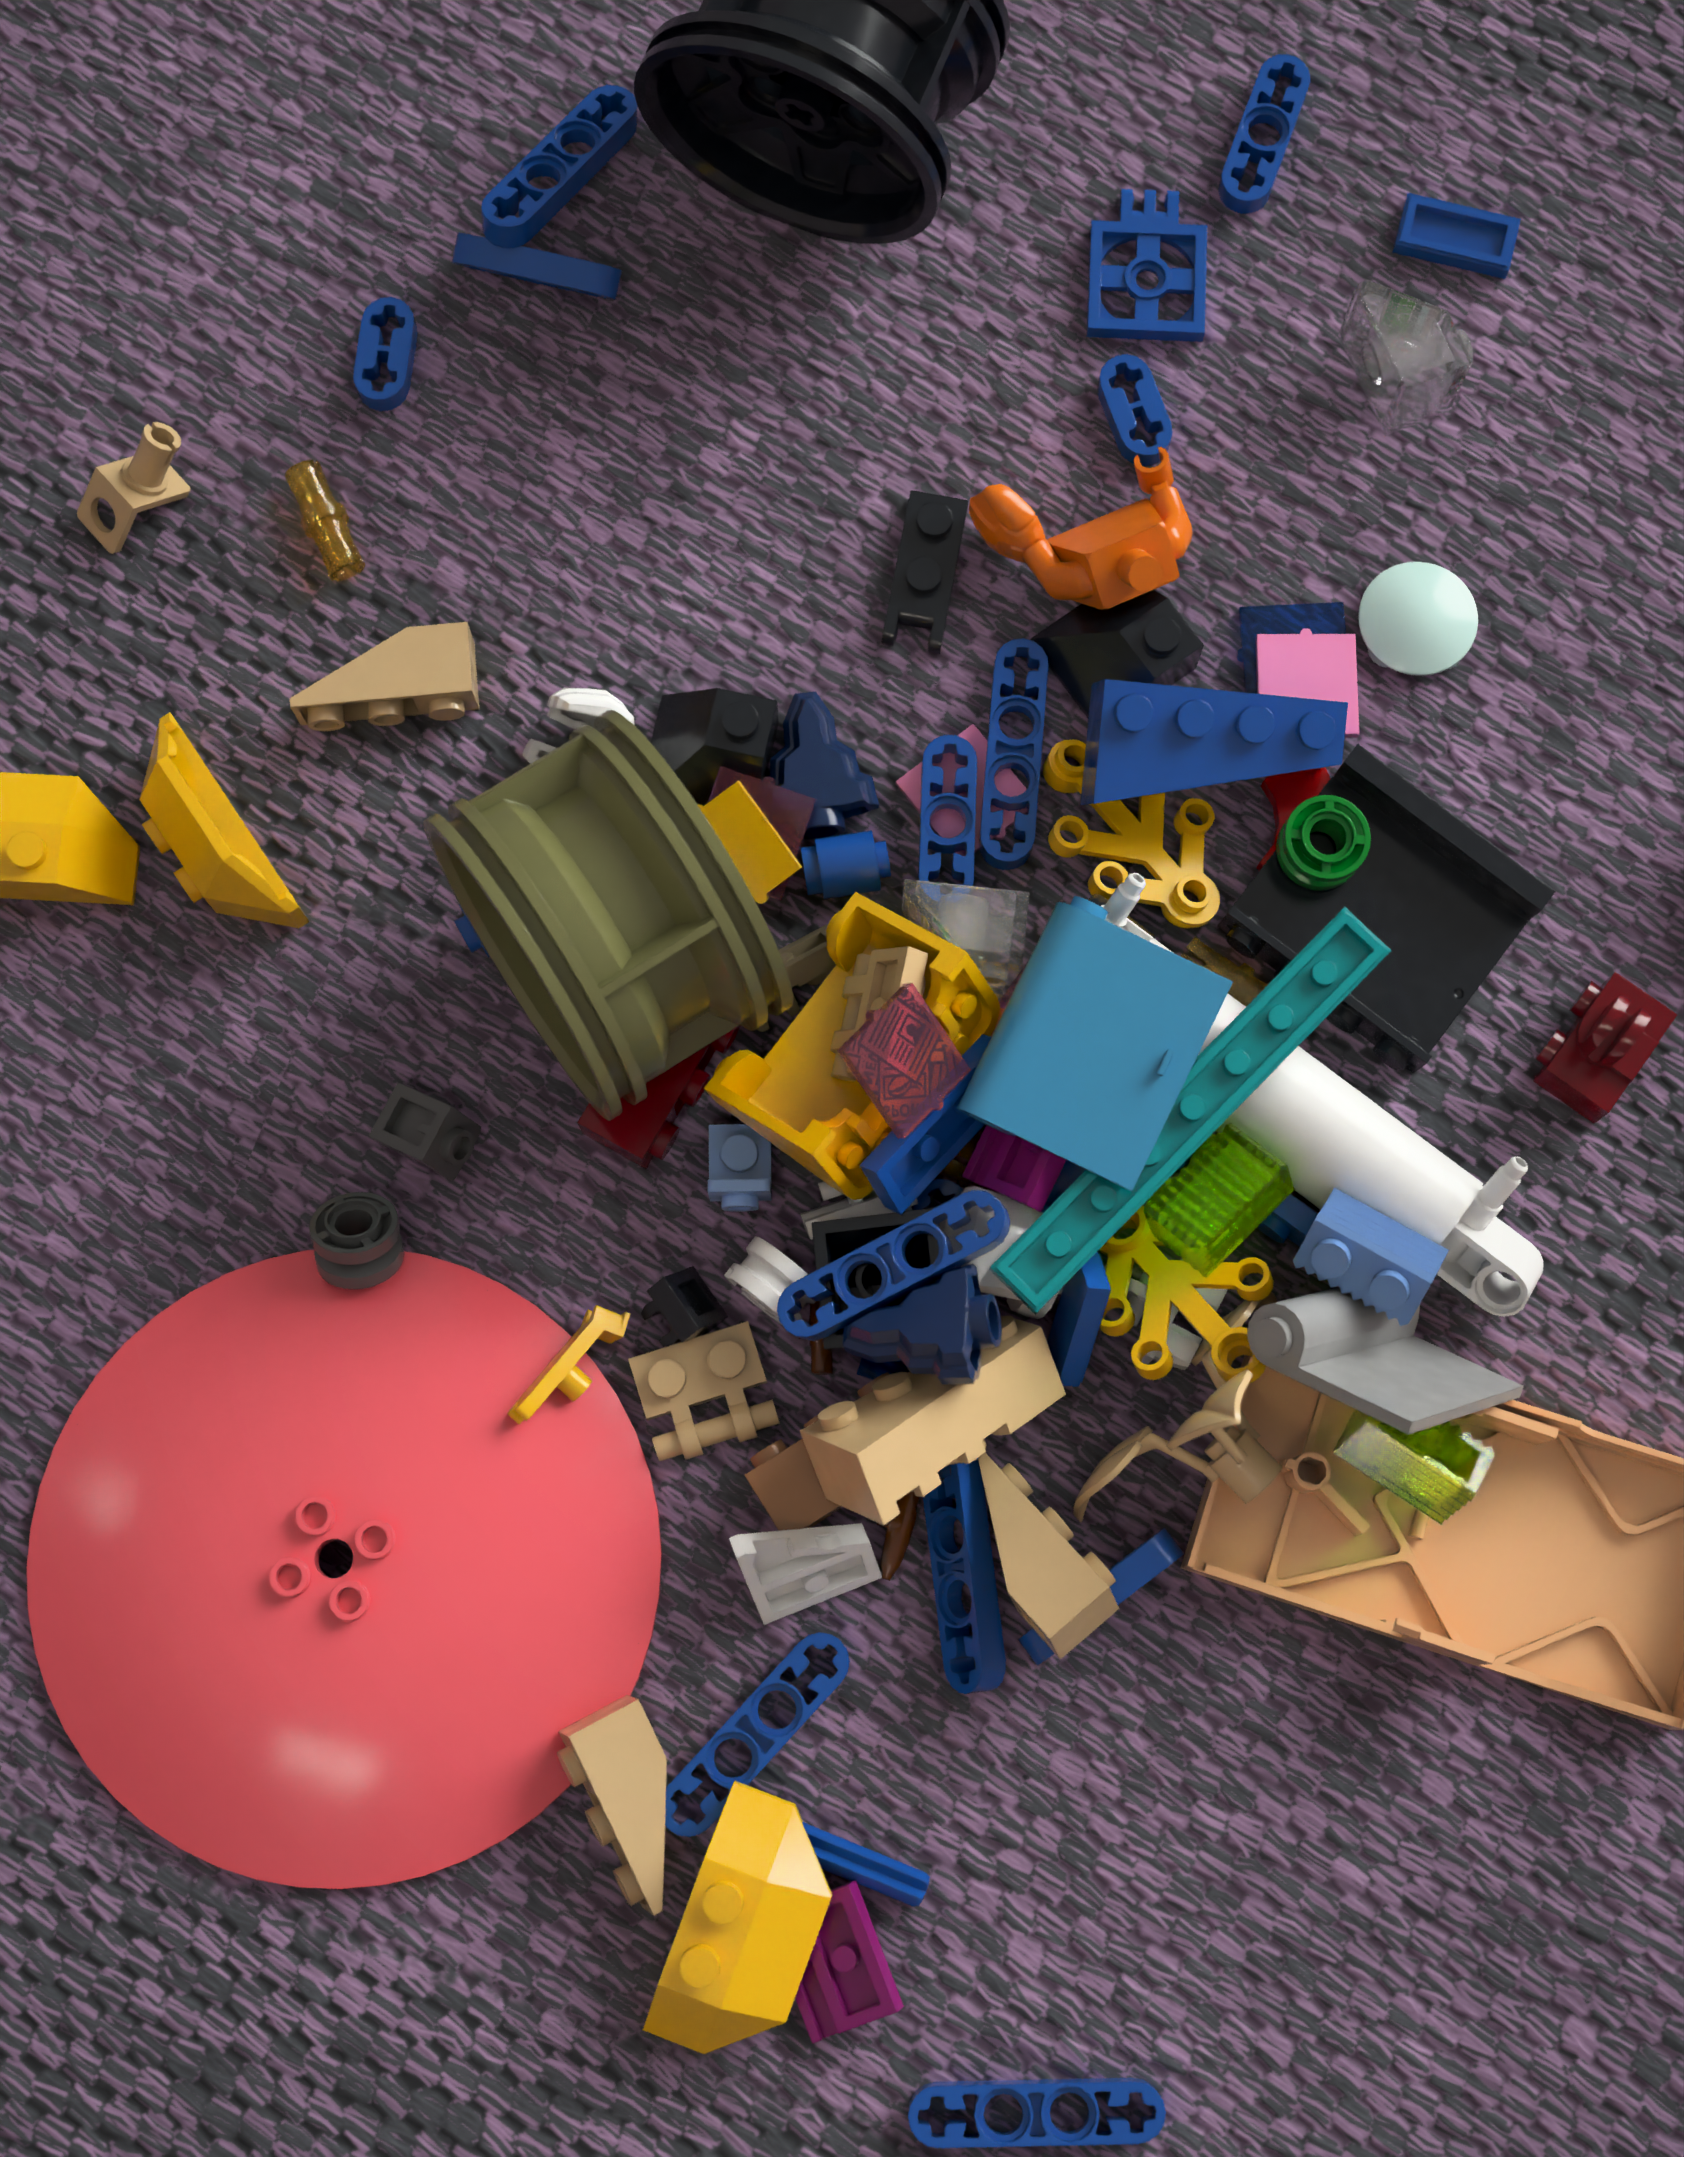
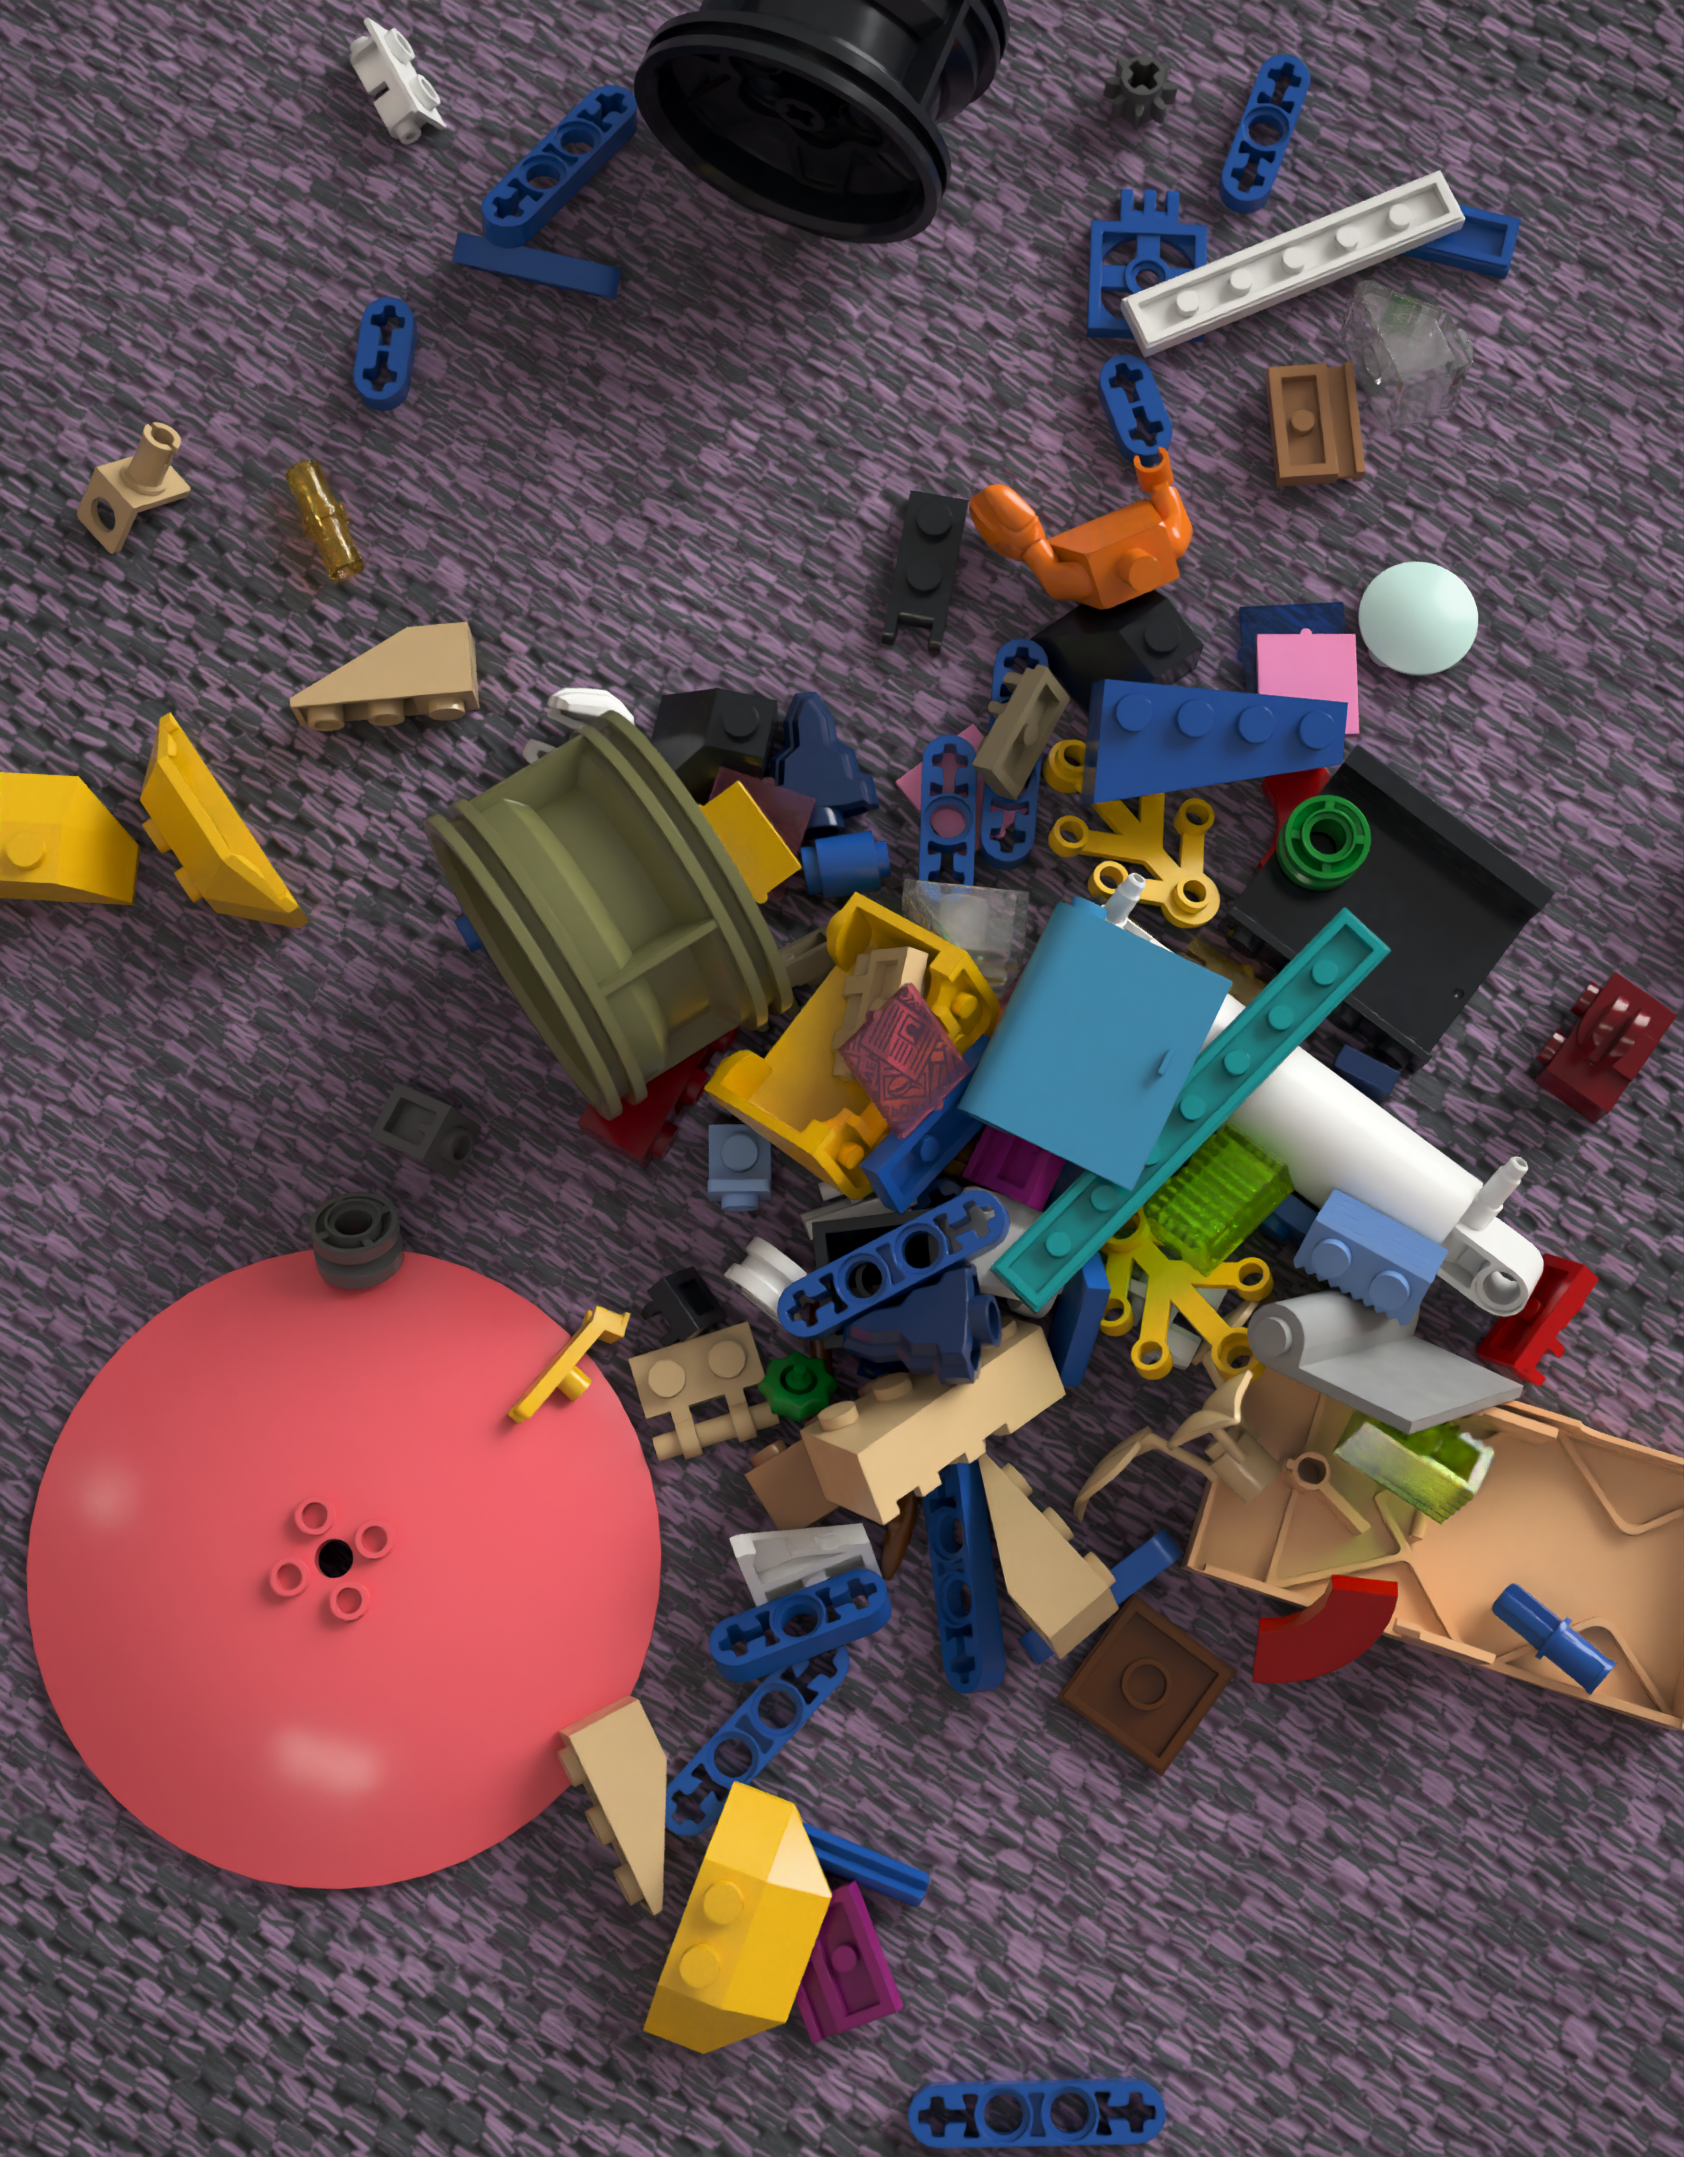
none -> white hinge [350,17,446,144]
none -> blue beam [708,1569,892,1683]
none -> green piece [757,1351,839,1422]
none -> dark tan plate [972,664,1070,801]
none -> reddish brown tile [1056,1594,1237,1777]
none -> dark grey gear [1103,51,1178,130]
none -> white tile [1120,170,1465,358]
none -> red tile [1252,1574,1398,1684]
none -> medium nougat plate [1265,362,1366,487]
none -> dark blue tile [1329,1044,1401,1105]
none -> red plate [1475,1253,1599,1386]
none -> blue axle [1492,1583,1617,1695]

